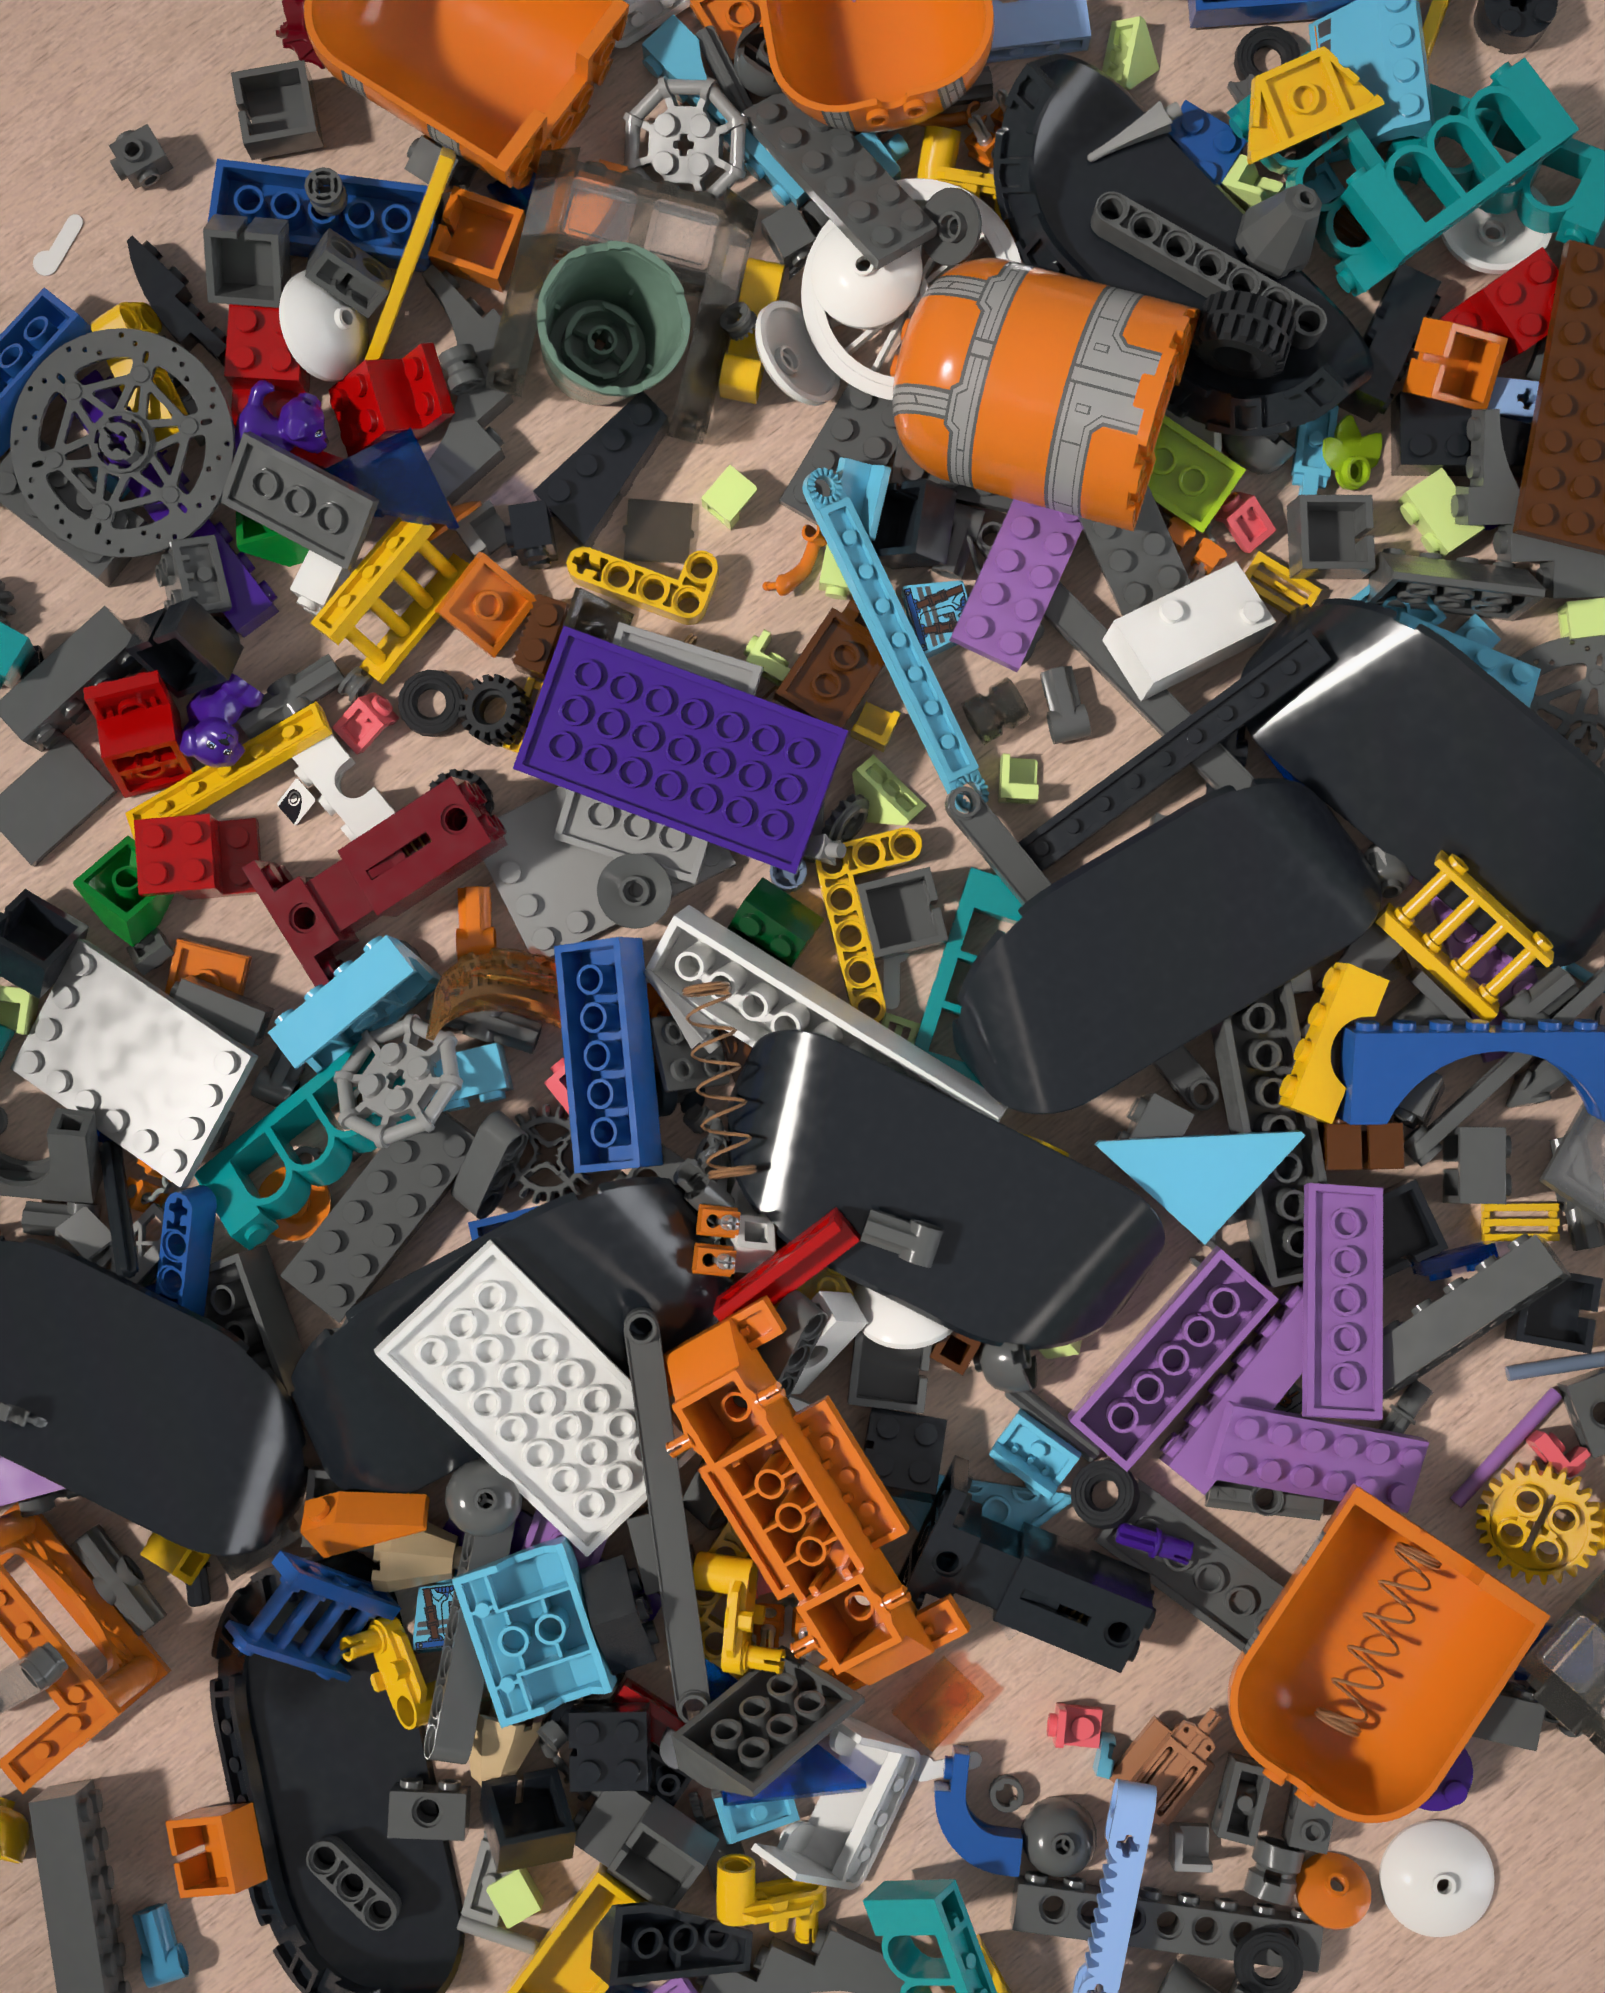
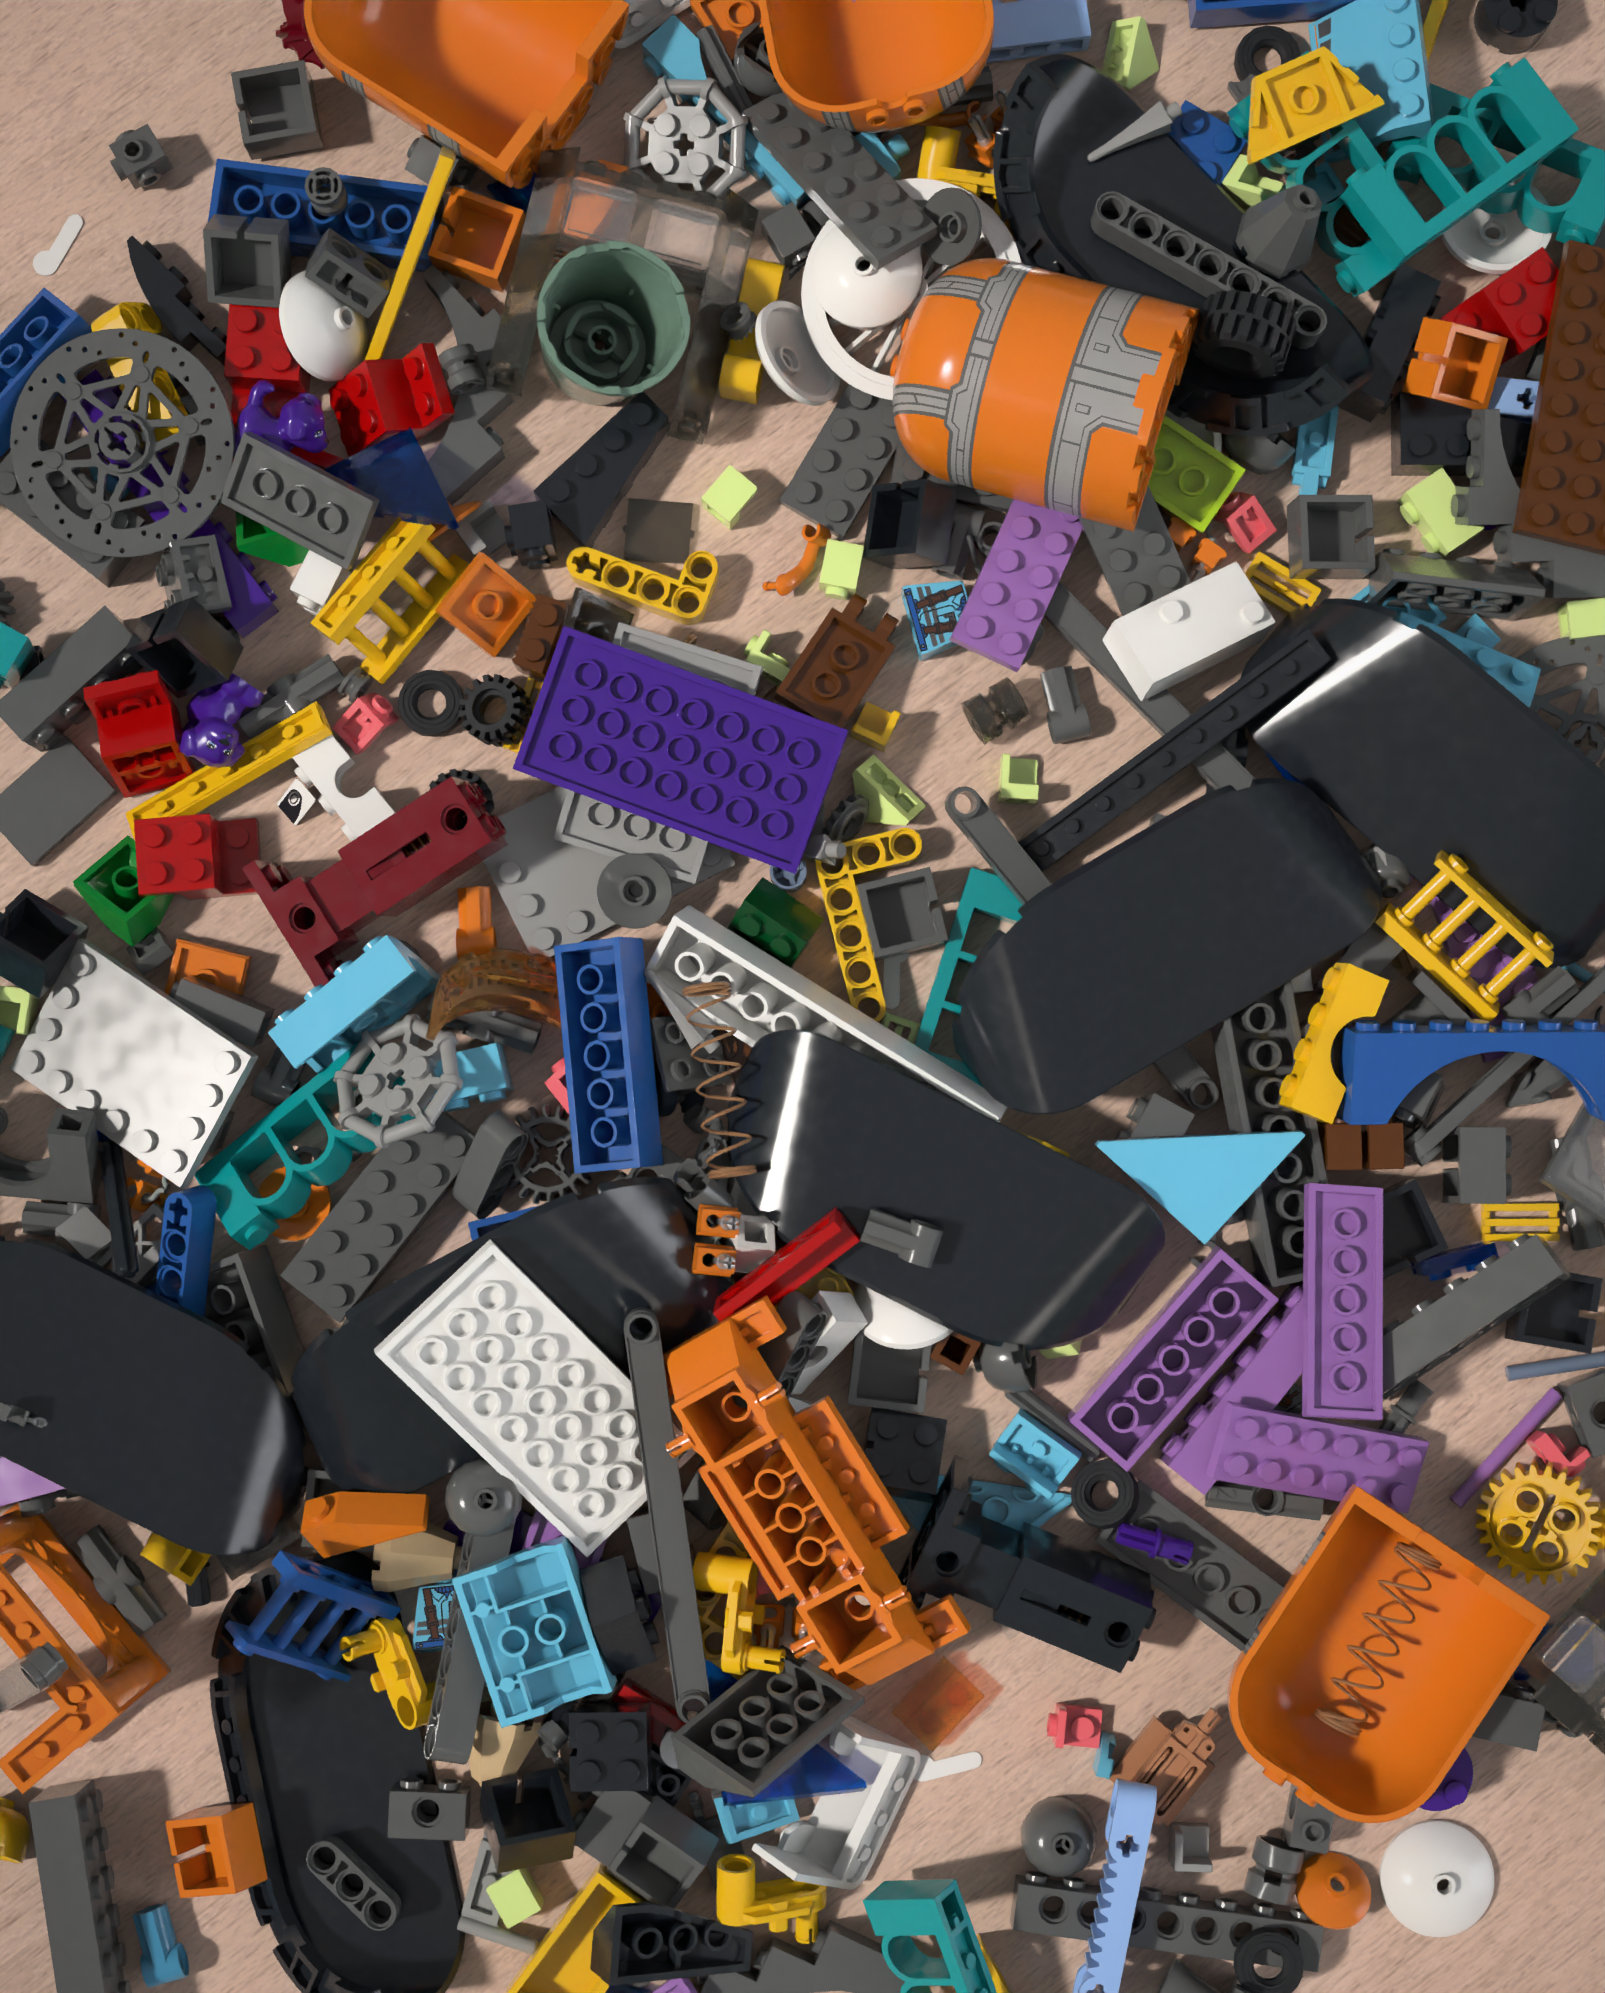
medium azure plate [802,467,990,813] -> none
medium azure panel [836,457,891,541] -> none
blue arch [934,1744,1023,1877] -> none
dark grey bush [989,1774,1024,1813] -> none
dark grey brick [1211,1752,1271,1847] -> none
lime plate [1322,415,1382,490] -> none

